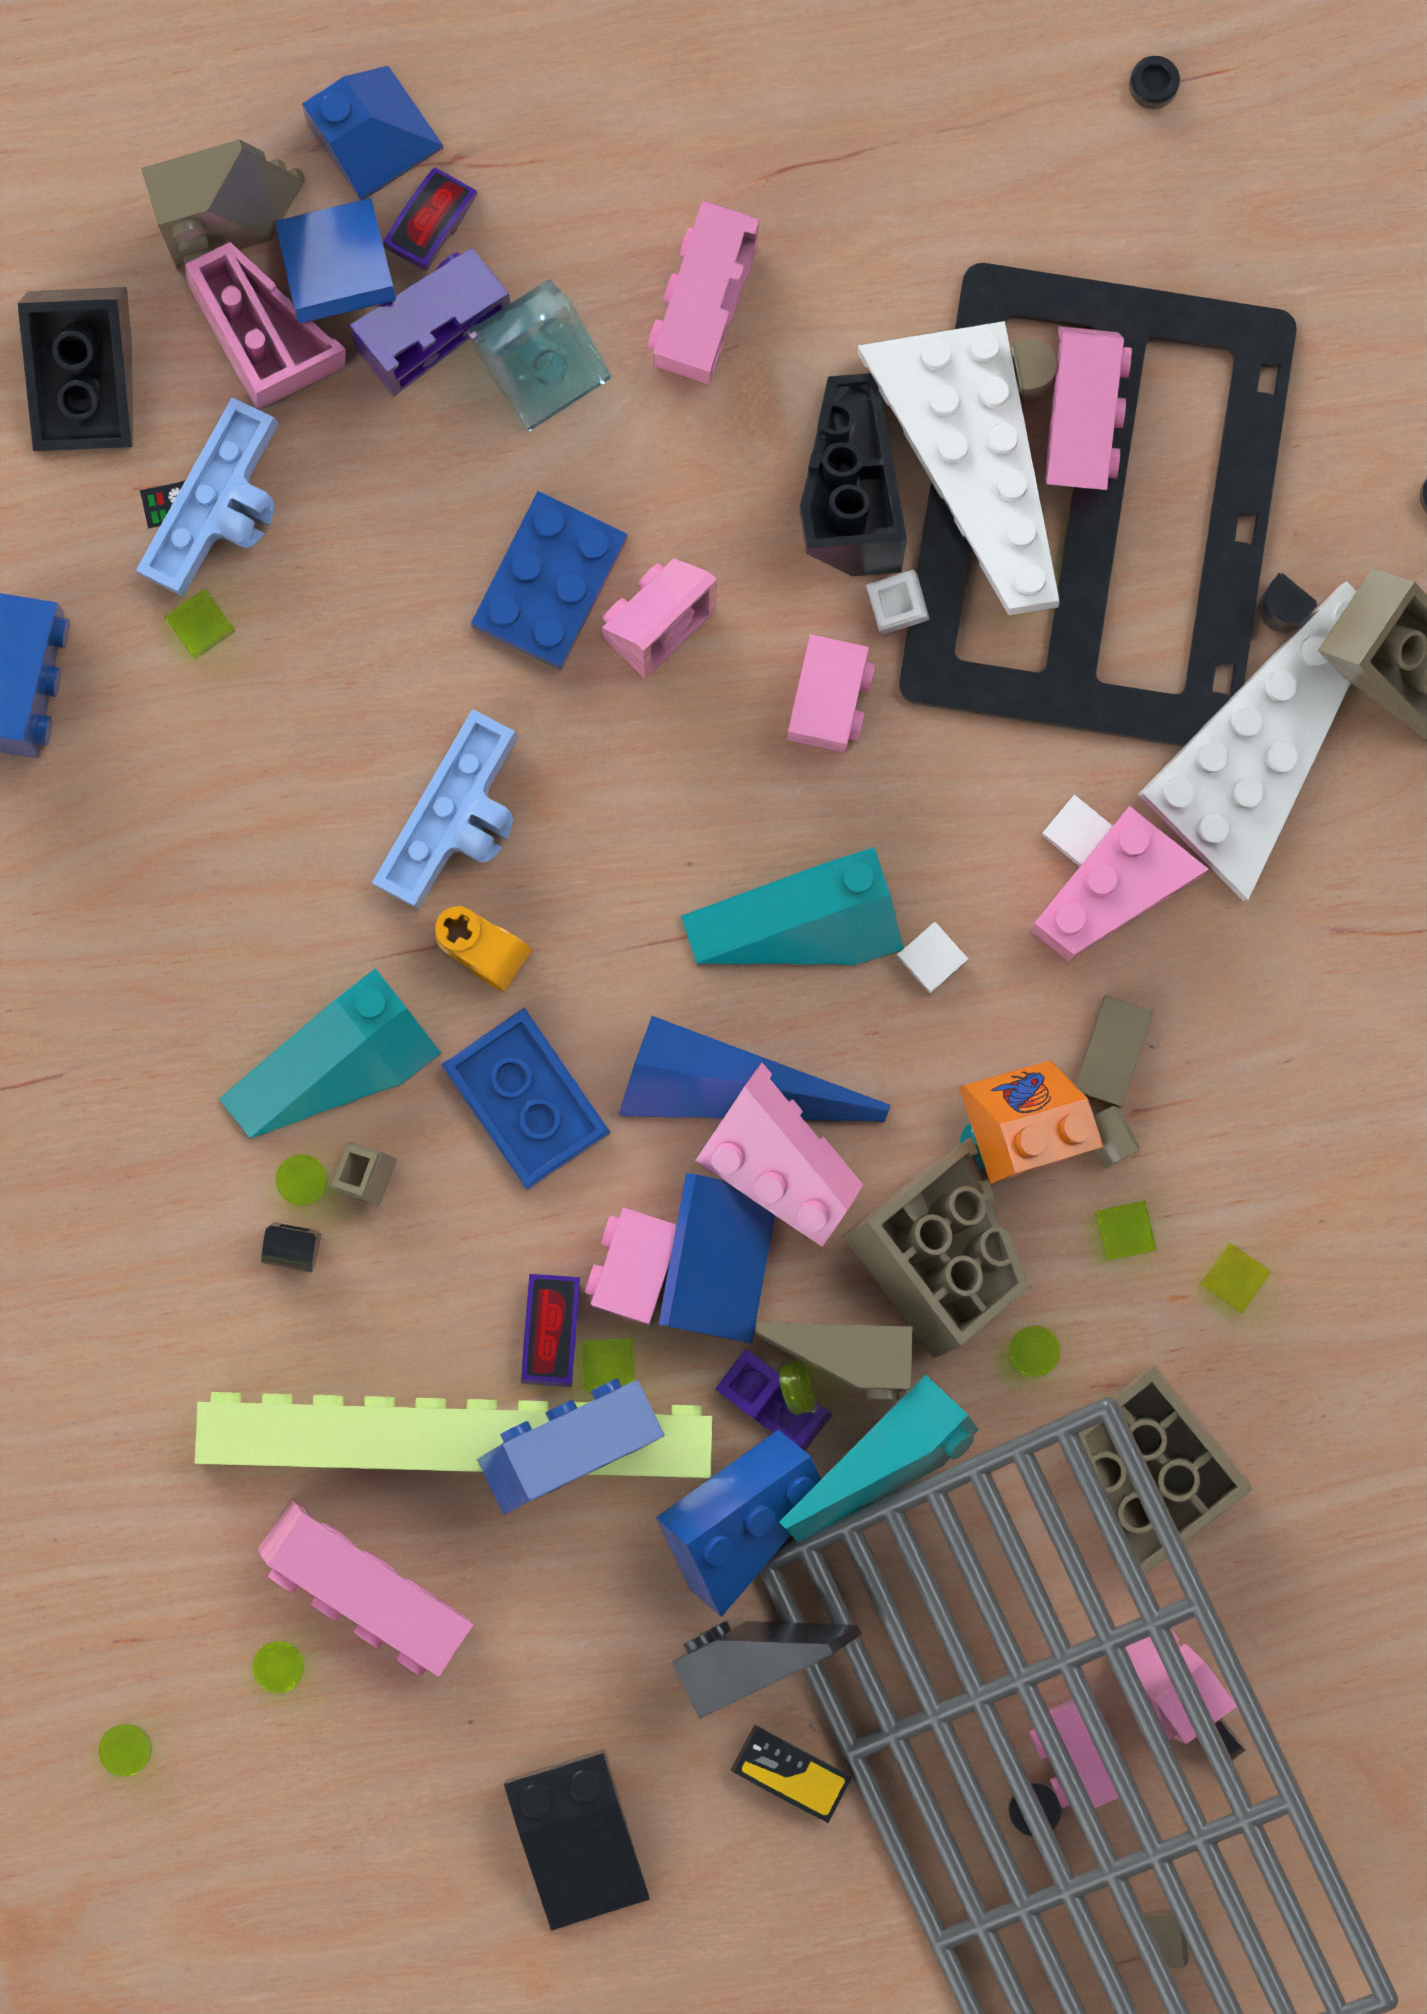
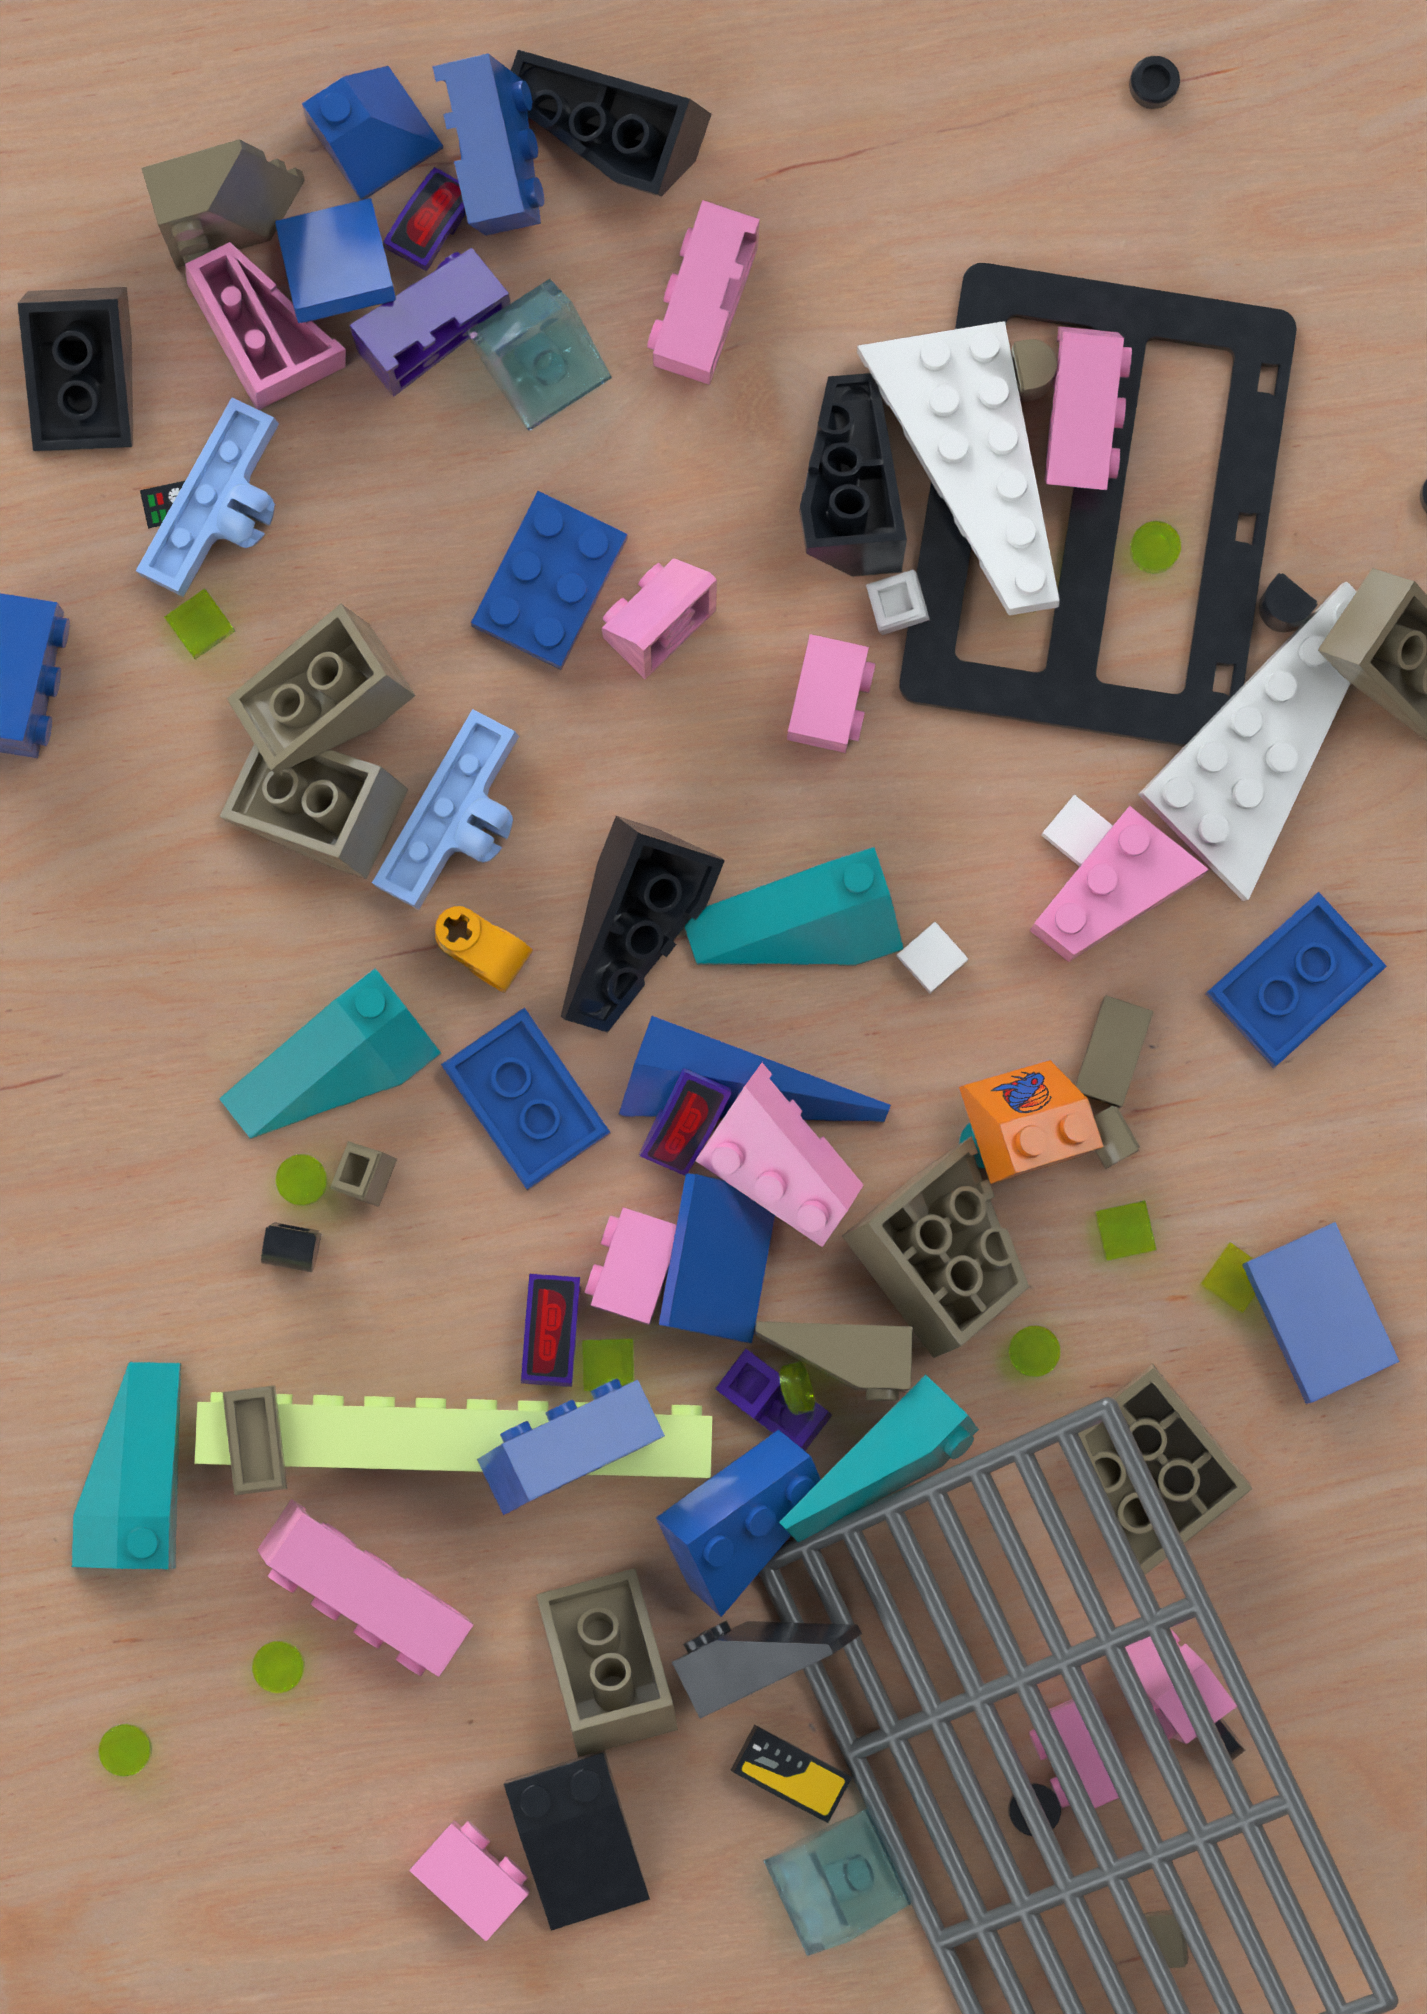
none -> teal wedge [72,1362,181,1569]
none -> dark tan slope [220,744,408,879]
none -> dark tan tile [222,1386,288,1495]
none -> dark tan slope [227,604,416,774]
none -> bright pink brick [409,1820,530,1941]
none -> wedge [432,53,544,236]
none -> black wedge [511,50,712,197]
none -> dark tan slope [536,1568,678,1757]
none -> black wedge [561,816,725,1032]
none -> slope [639,1068,732,1176]
none -> clear light blue slope [763,1809,911,1956]
none -> clear neon green tile [1130,521,1181,574]
none -> blue tile [1205,892,1387,1068]
none -> tile [1242,1222,1400,1404]

